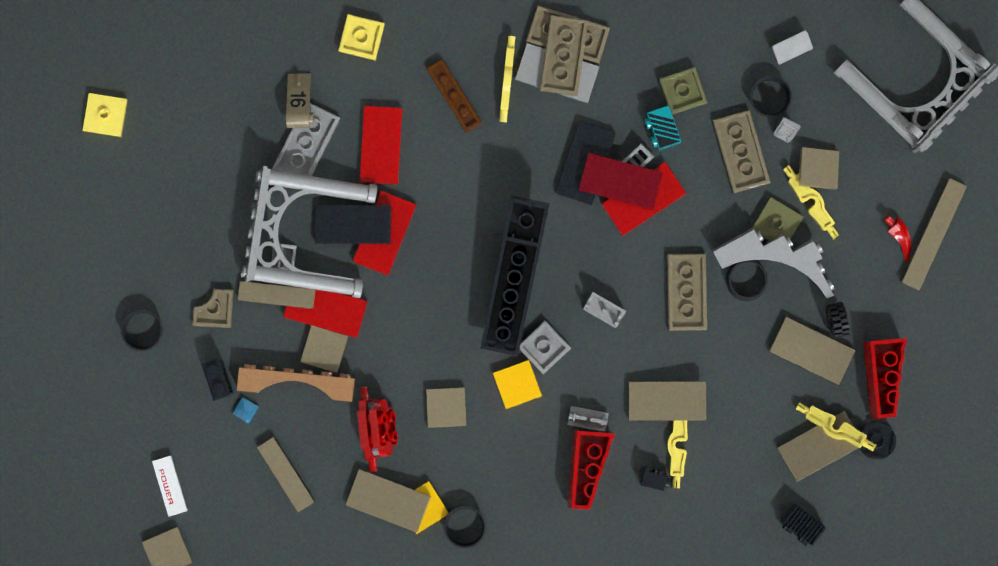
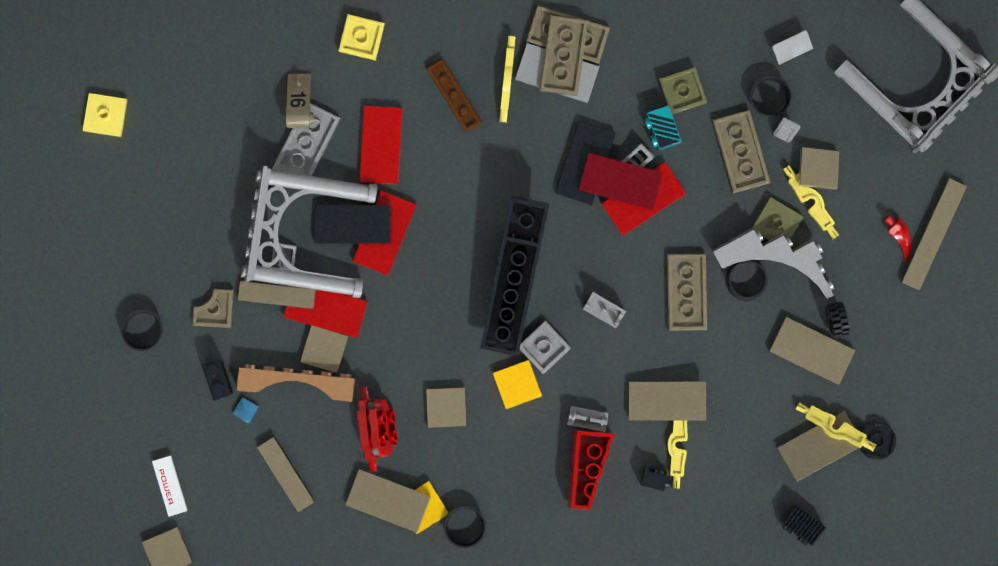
red wedge [863,338,907,419] -> none

